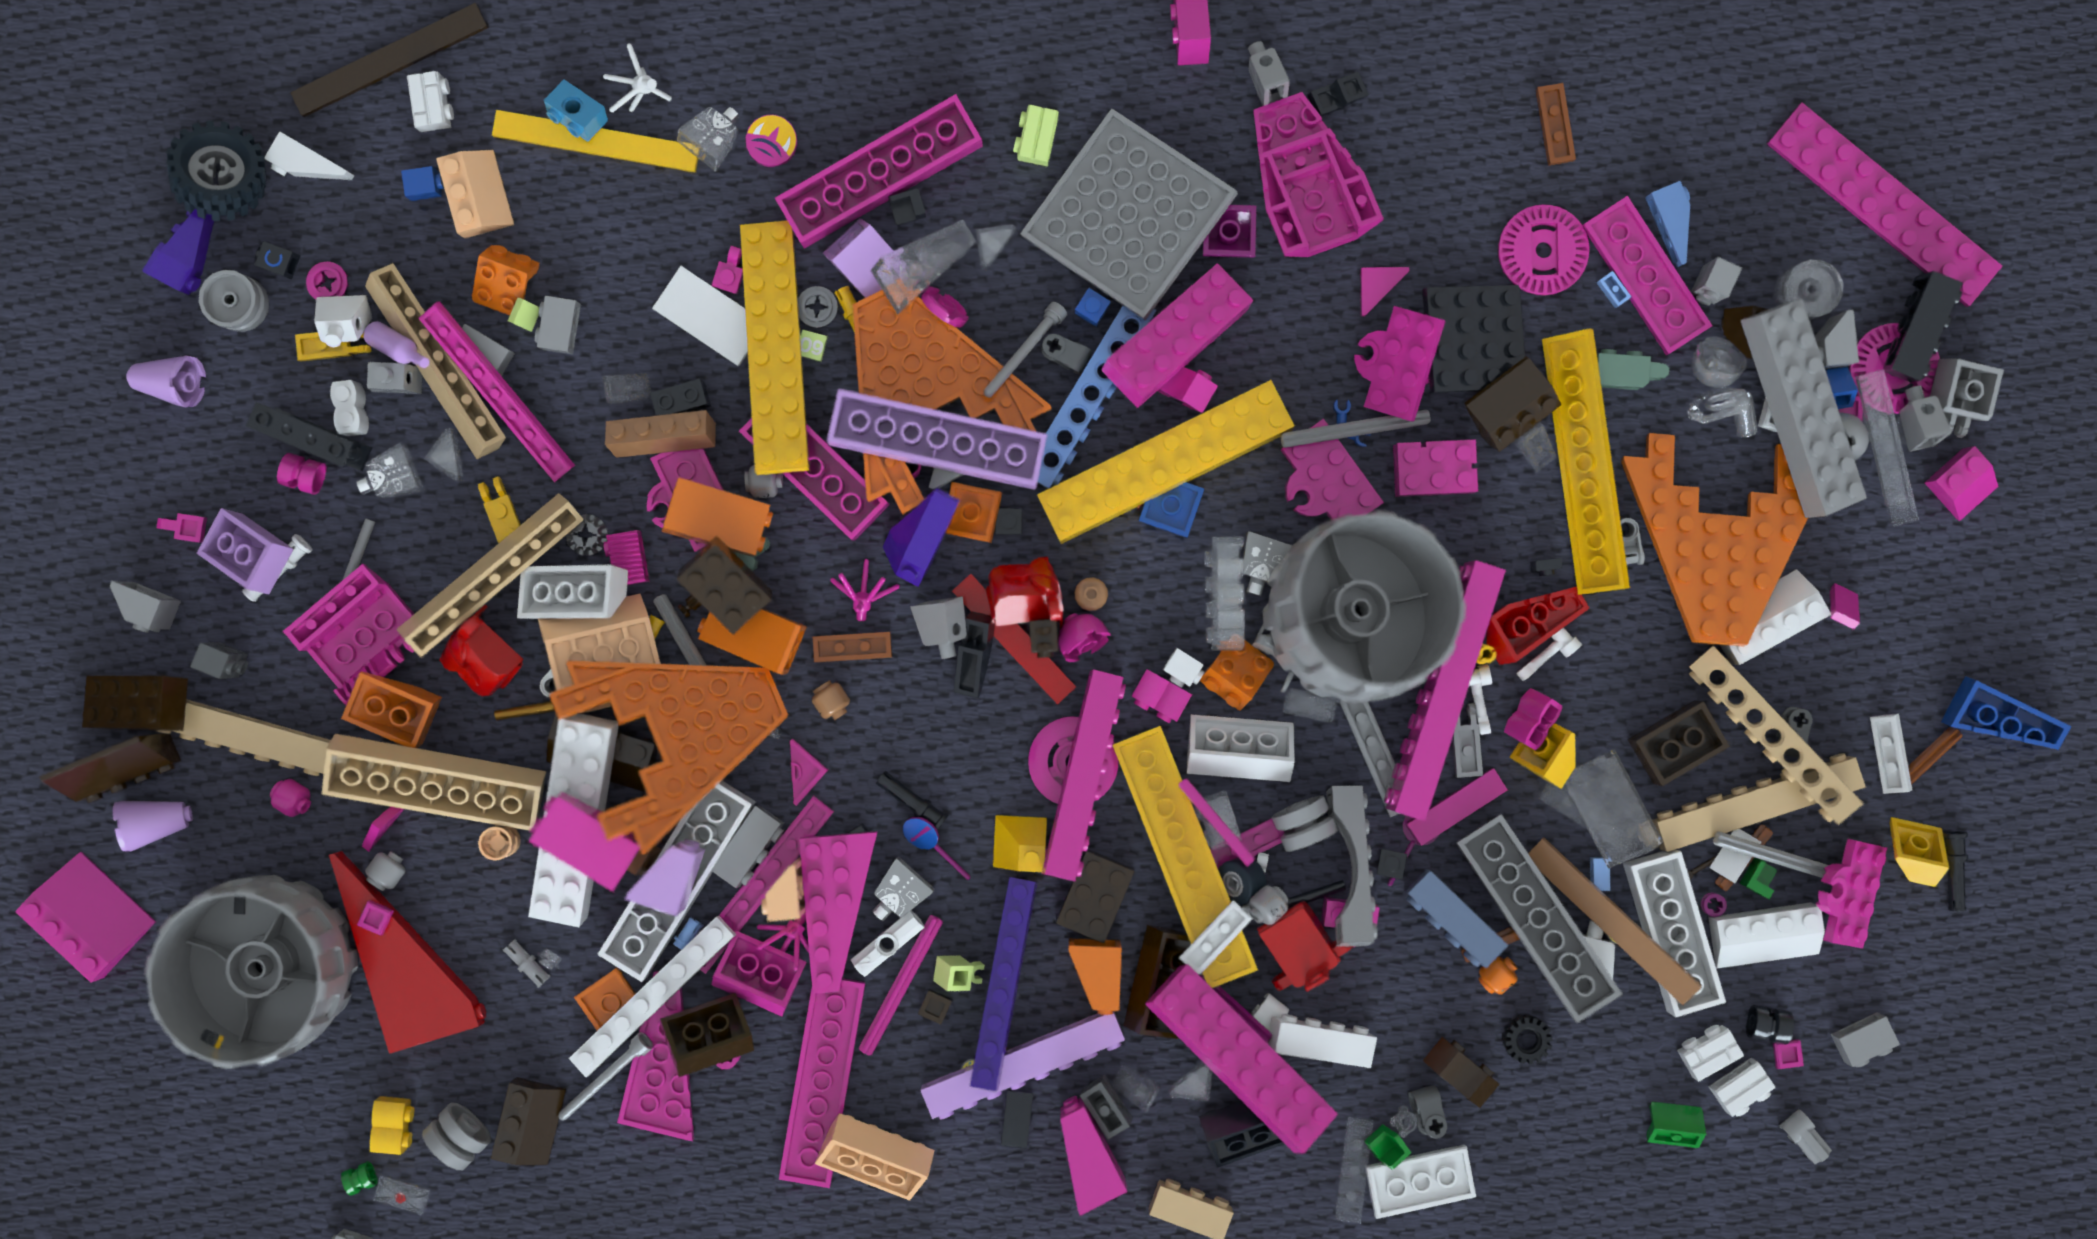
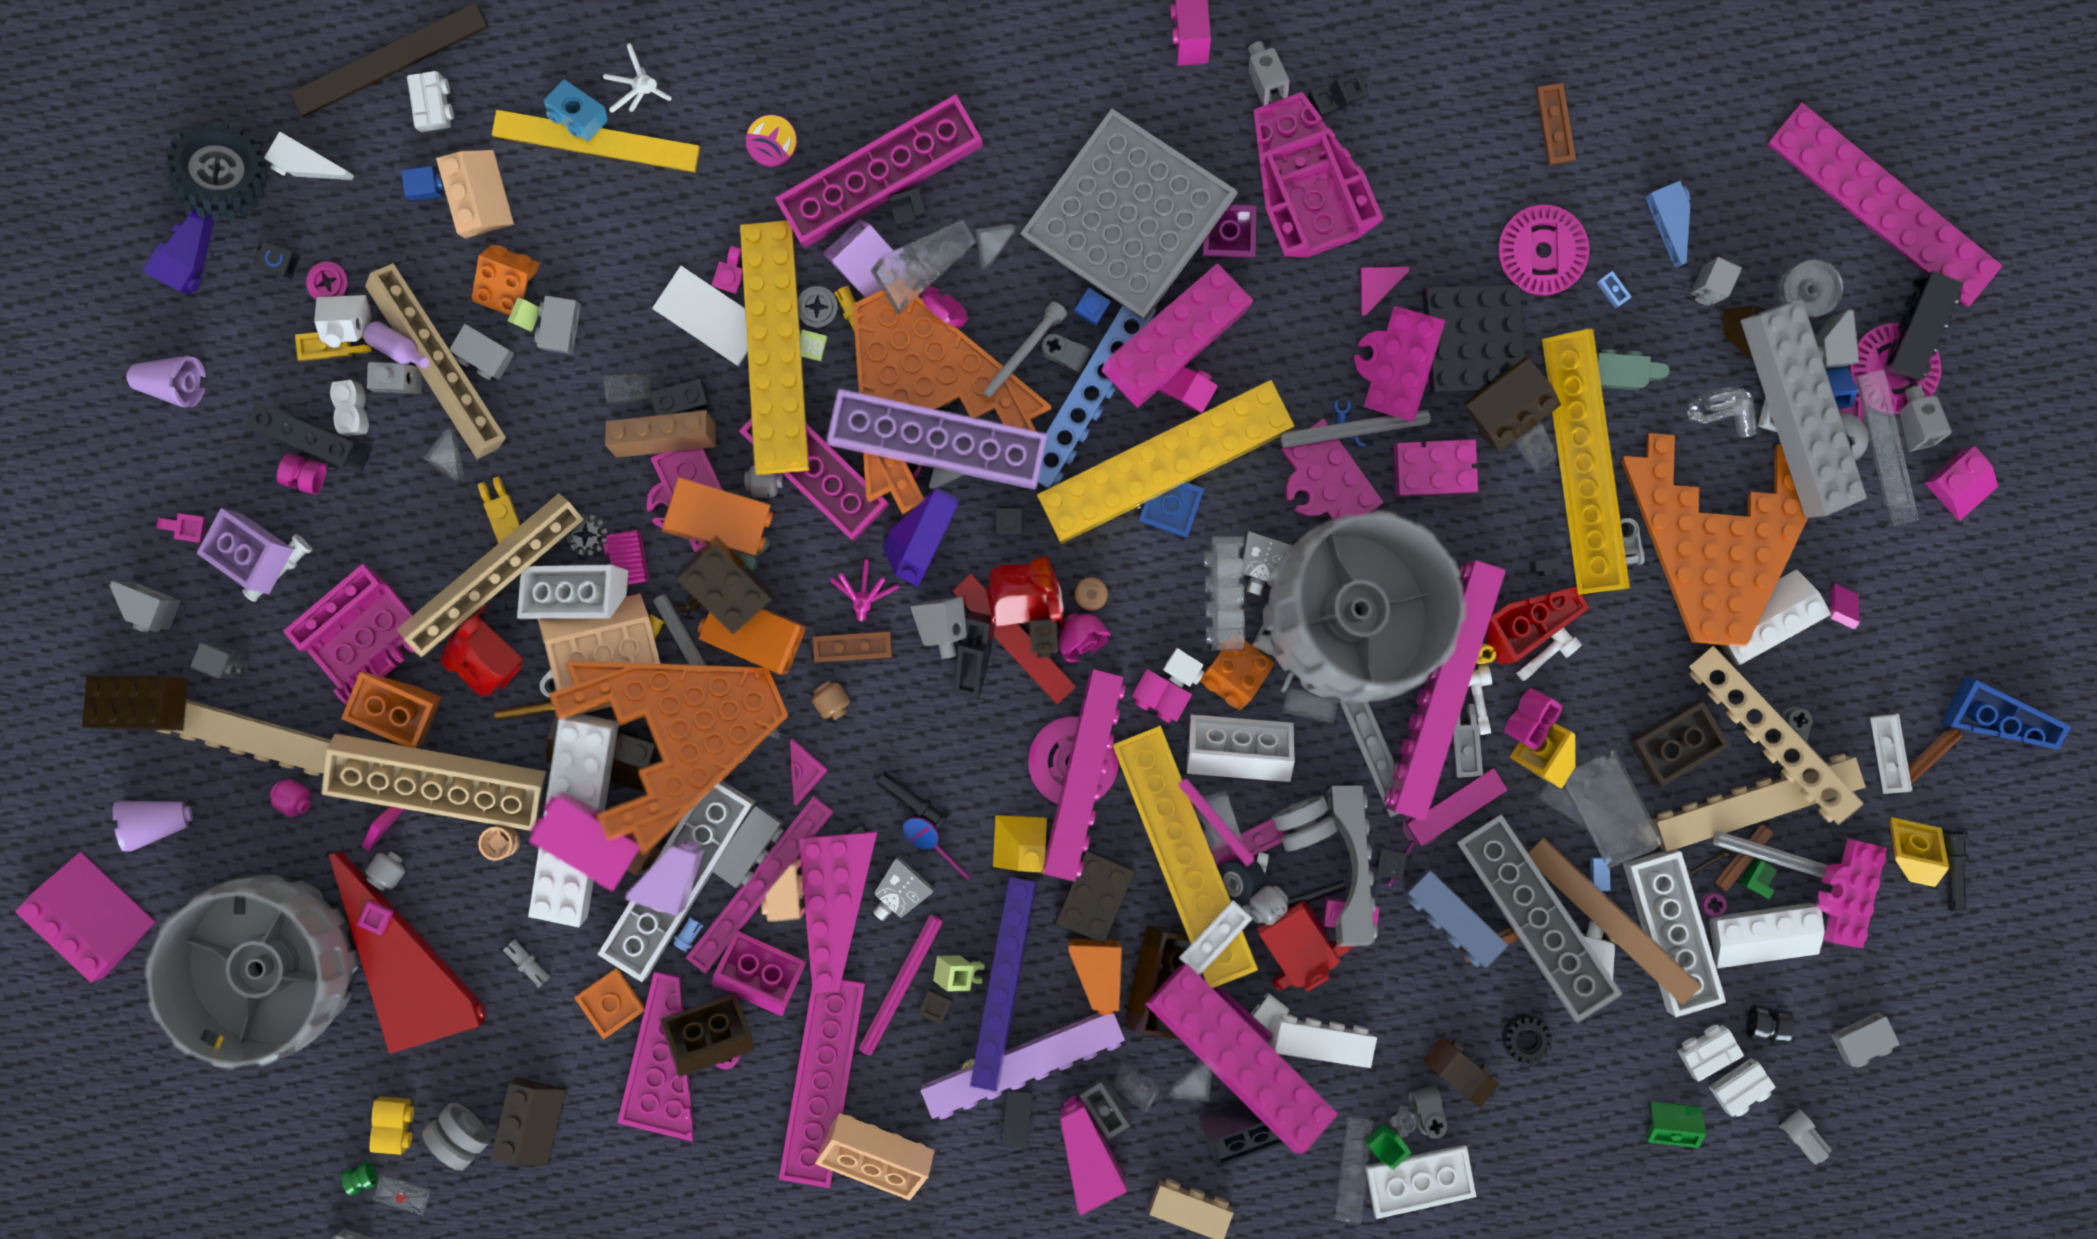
dark brown slope [39,733,181,804] -> none
light grey wheel [199,270,269,332] -> none
light grey bar [342,518,375,581] -> none
clear torso [357,443,425,499] -> none
dark pink tile [418,301,575,482] -> none
clear plate [536,948,562,970] -> none
light grey piece [558,1032,653,1120] -> none
white plate [569,916,736,1077] -> none
clear torso [677,107,739,172] -> none
dark pink plant [757,913,809,970] -> none
white piece [851,910,925,977] -> none
orange tile [946,482,1002,543] -> none
yellowish green brick [1014,105,1059,167] -> none
orange head [1478,956,1518,994] -> none
dark pink plate [1582,196,1712,355] -> none
clear cylinder [1691,336,1747,388] -> none
white sticker [1710,829,1761,883] -> none
dark pink tile [1773,1039,1804,1069] -> none
light grey hinge [1930,359,2004,438] -> none

